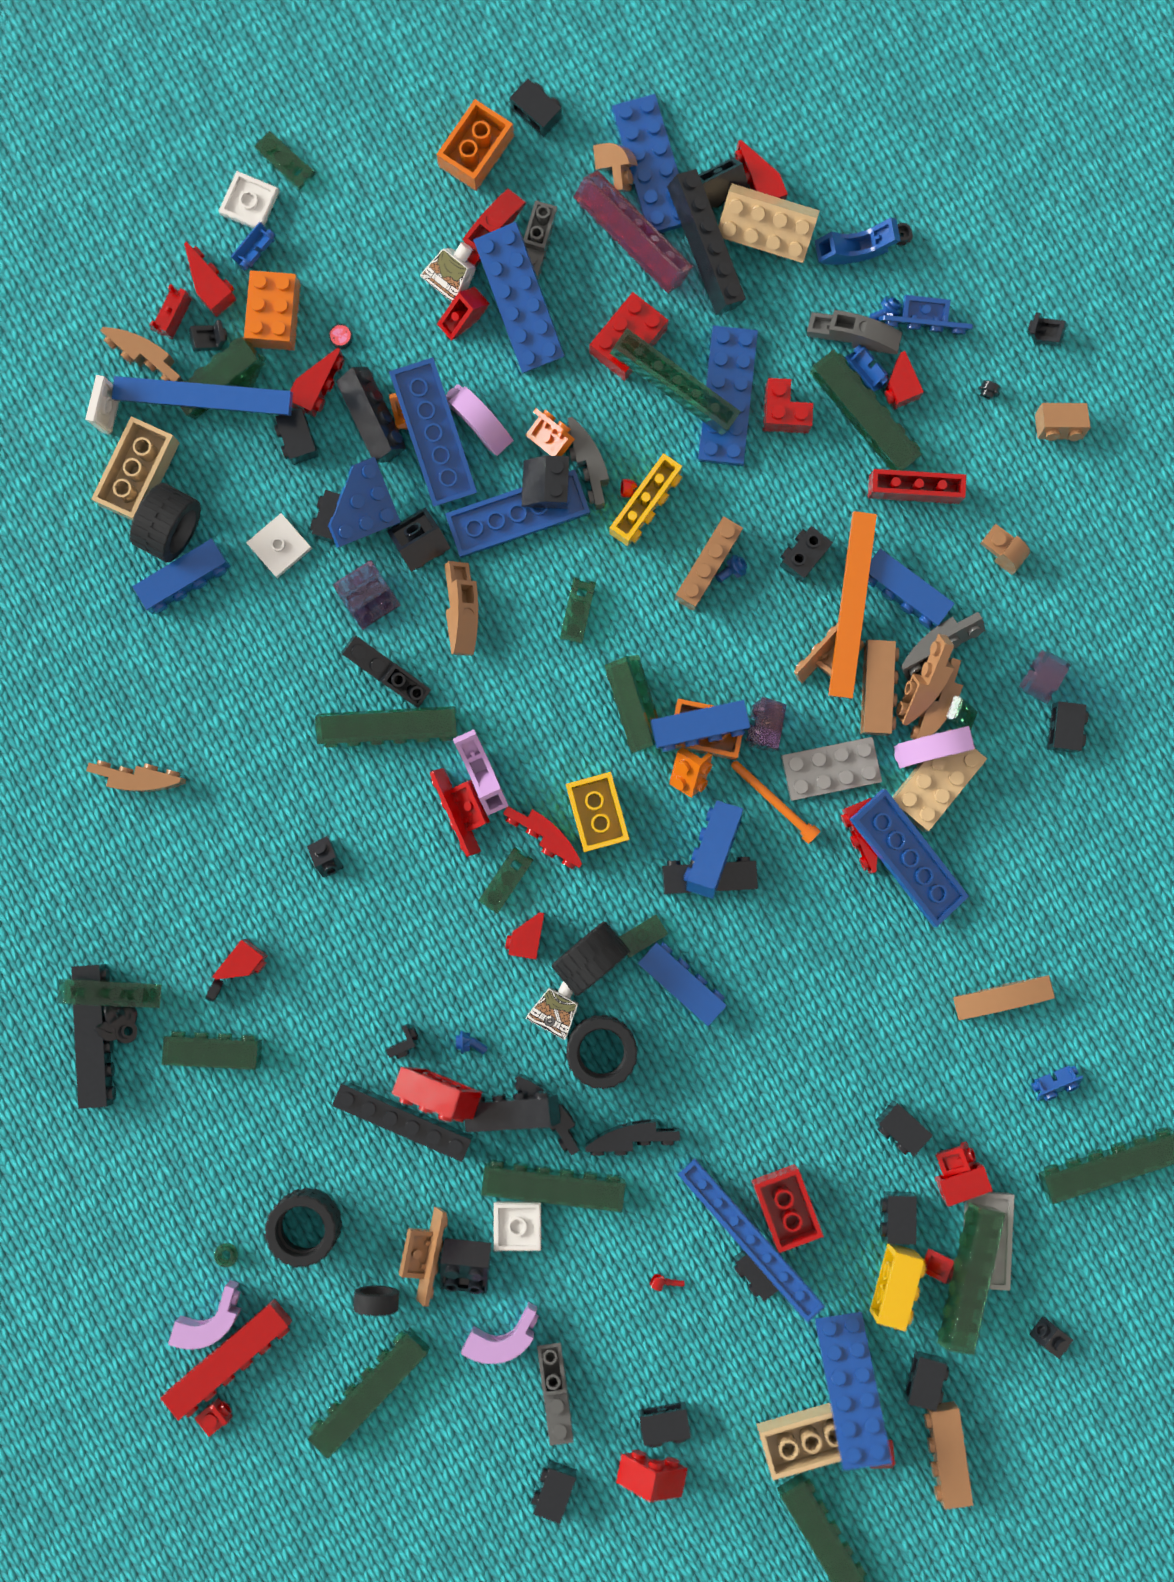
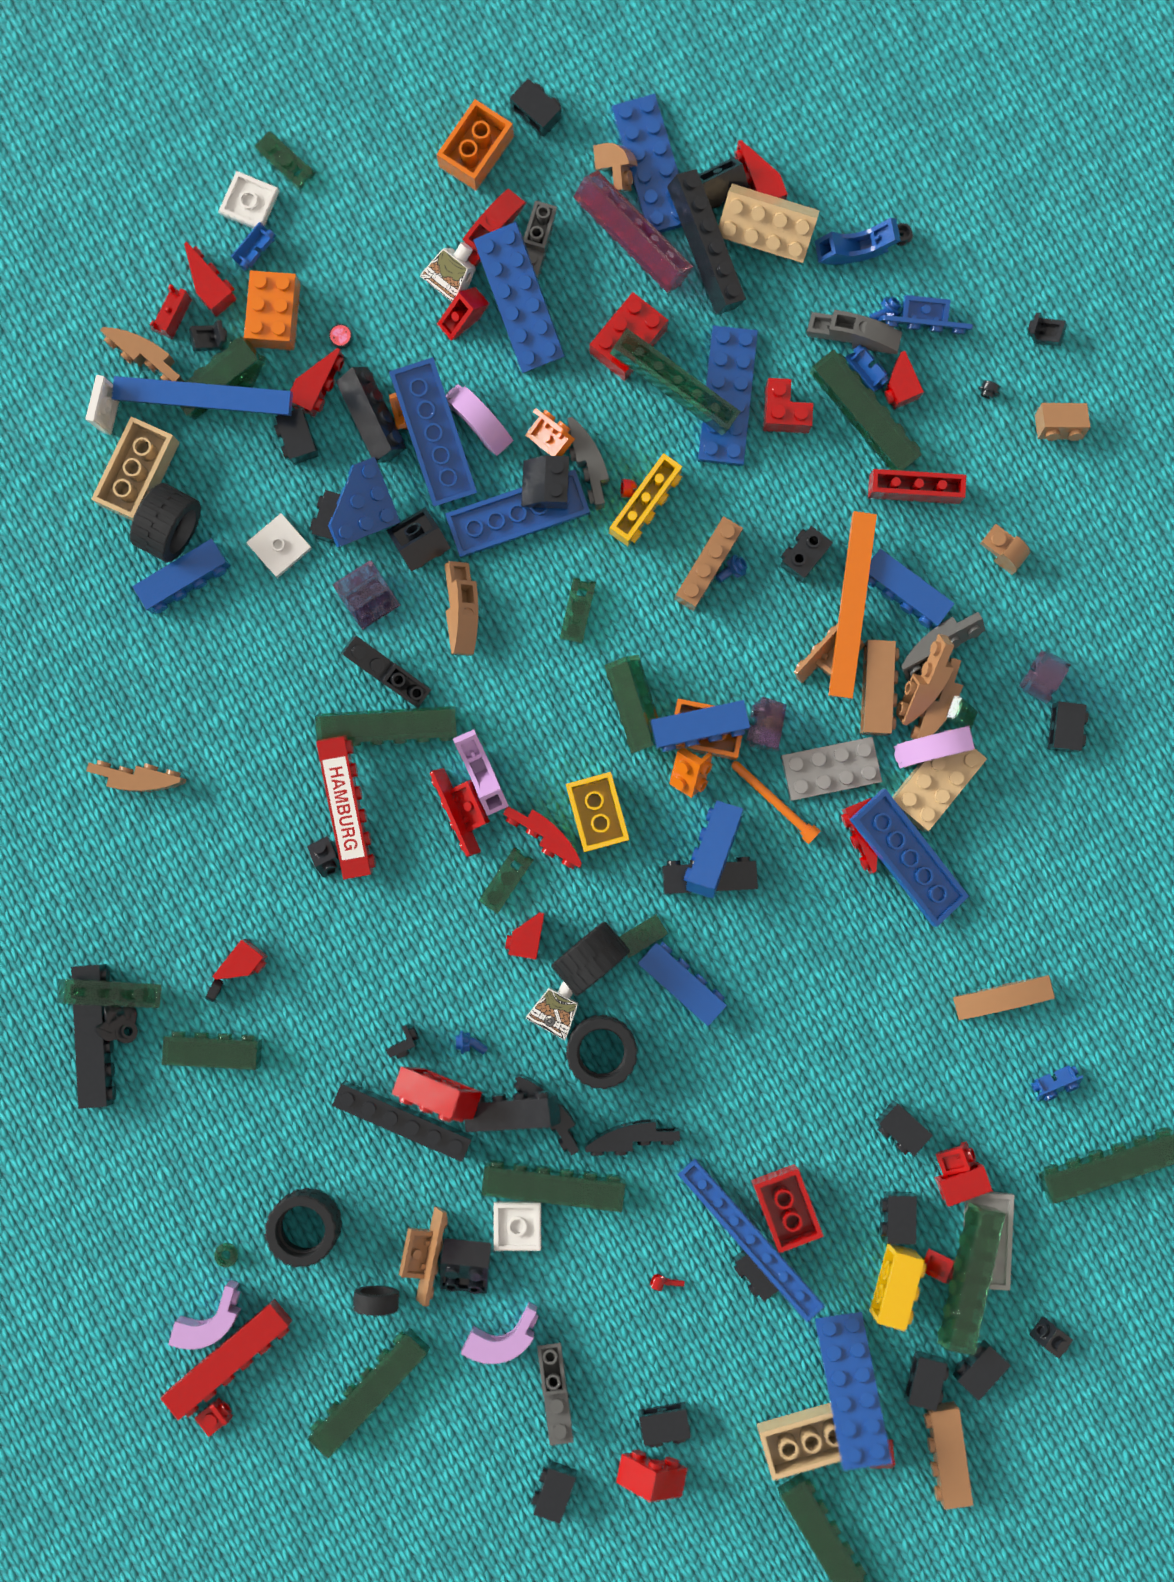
none -> red brick [316,735,376,880]
none -> black brick [953,1340,1011,1401]

